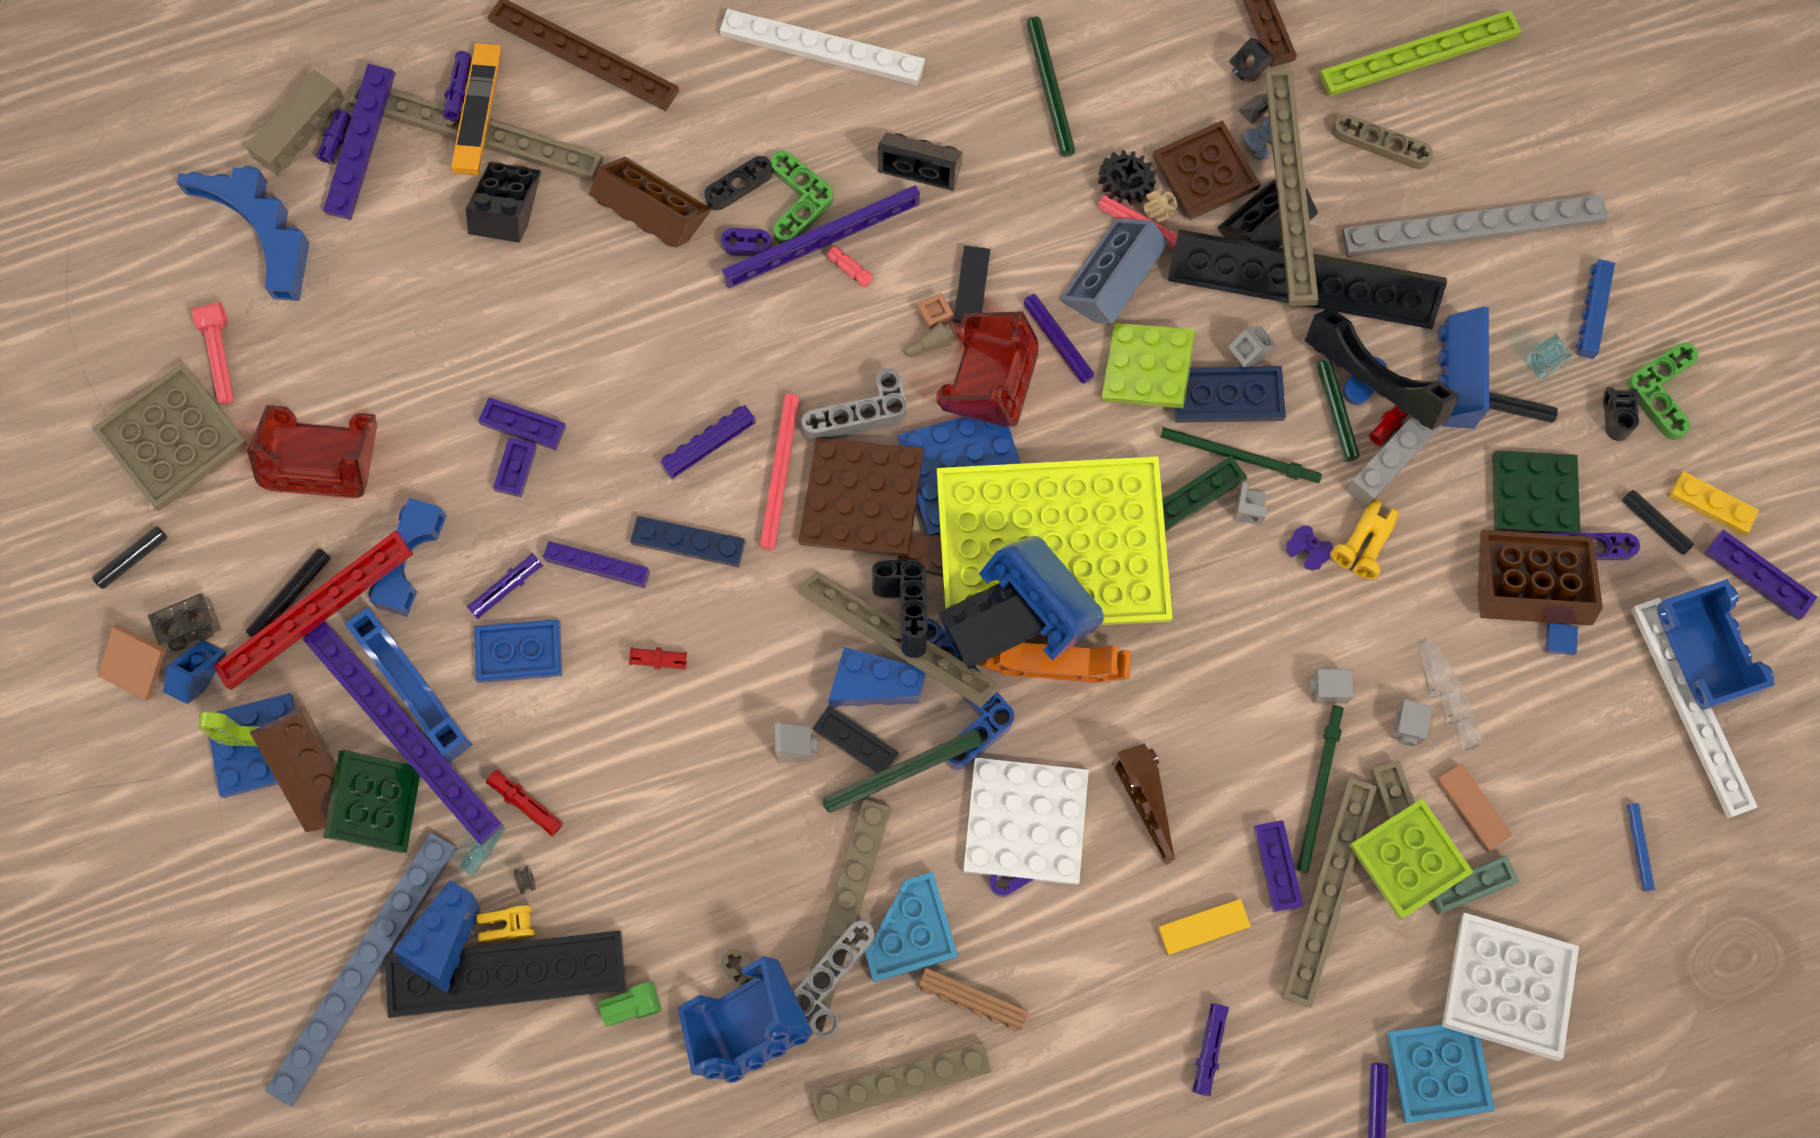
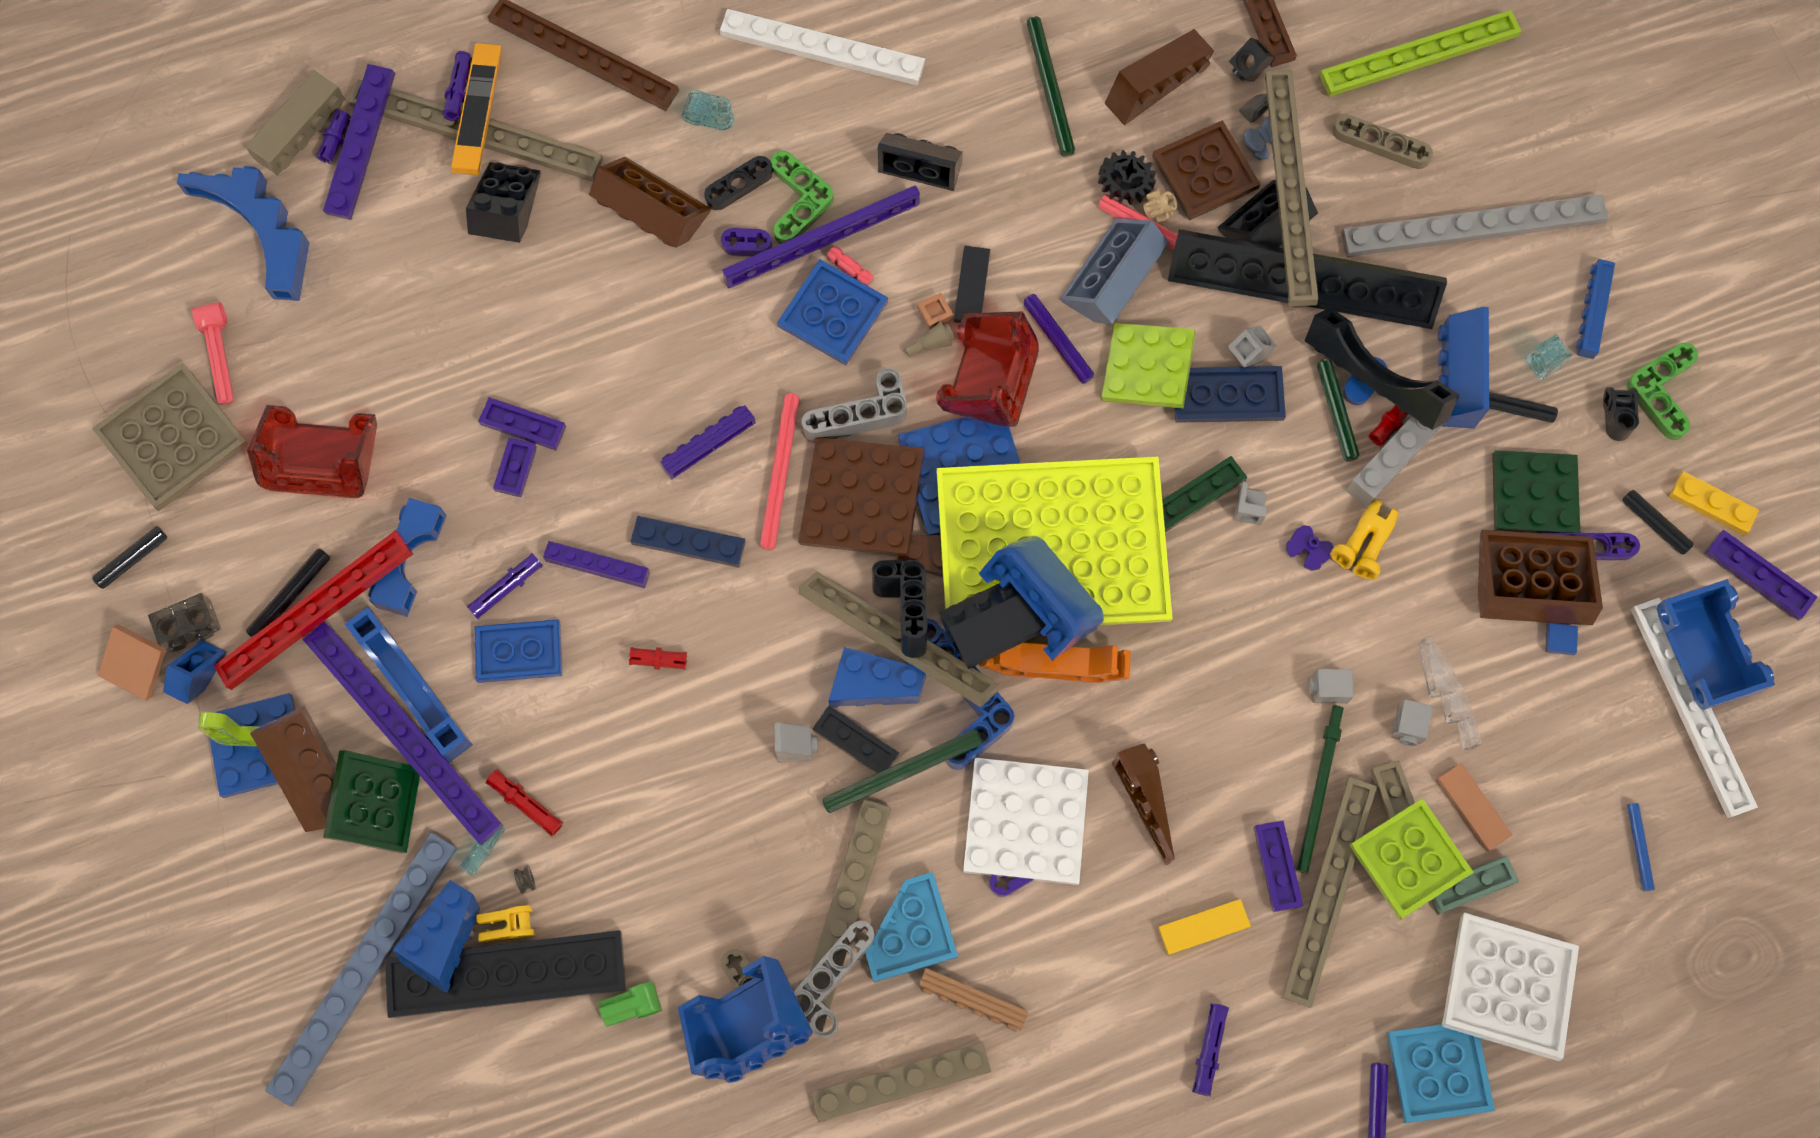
dark green bar [1160,427,1322,484] -> none
none -> clear light blue piece [681,90,734,130]
none -> blue plate [777,259,888,365]
none -> reddish brown wedge [1104,29,1214,125]

